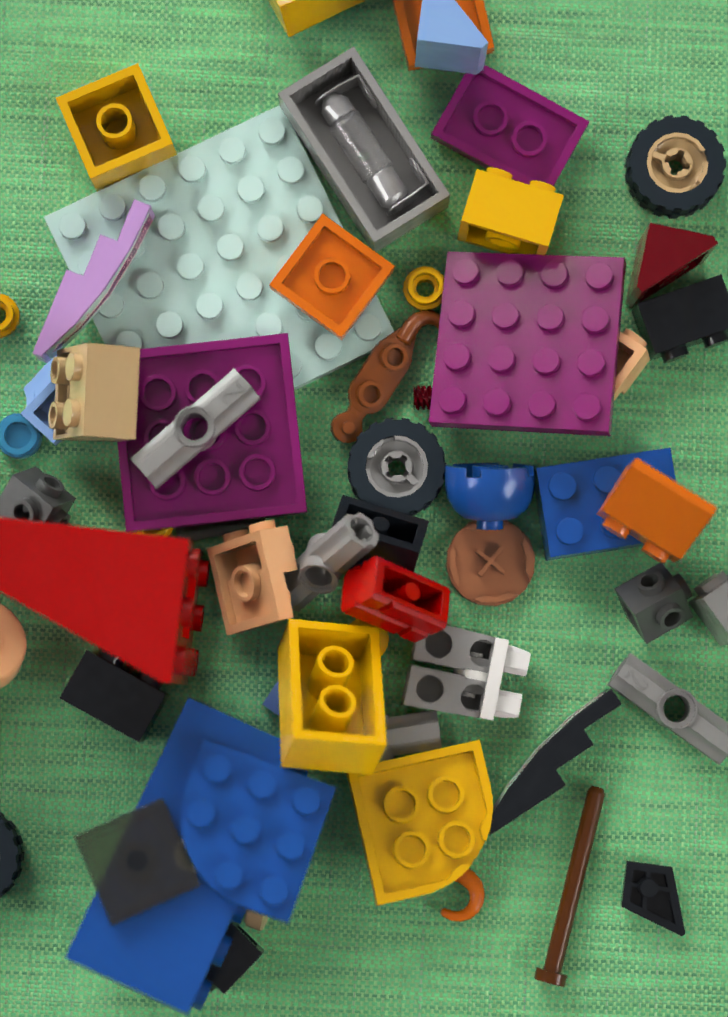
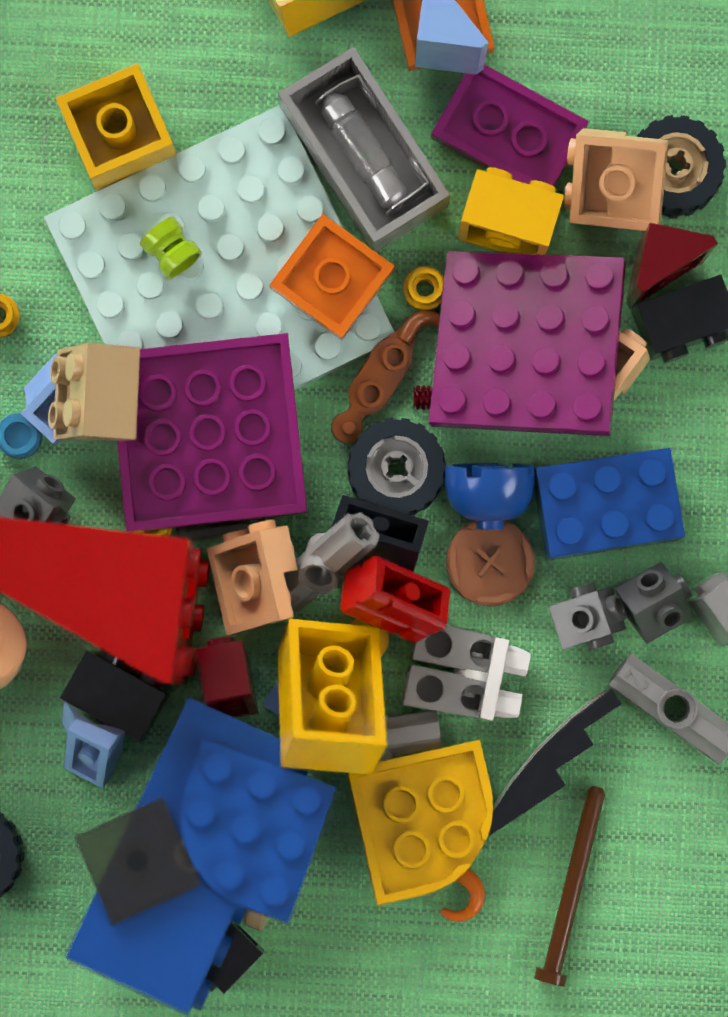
lavender slope [33,199,155,363] -> none
light grey piece [130,368,261,489] -> none
orange slope [597,458,718,564] -> none
black piece [620,860,685,936] -> none
none -> light blue slope [62,701,125,788]
none -> lime wheel [139,217,202,280]
none -> dark red brick [196,637,259,718]
none -> brick [549,582,626,651]
none -> light nougat plate [564,128,669,231]

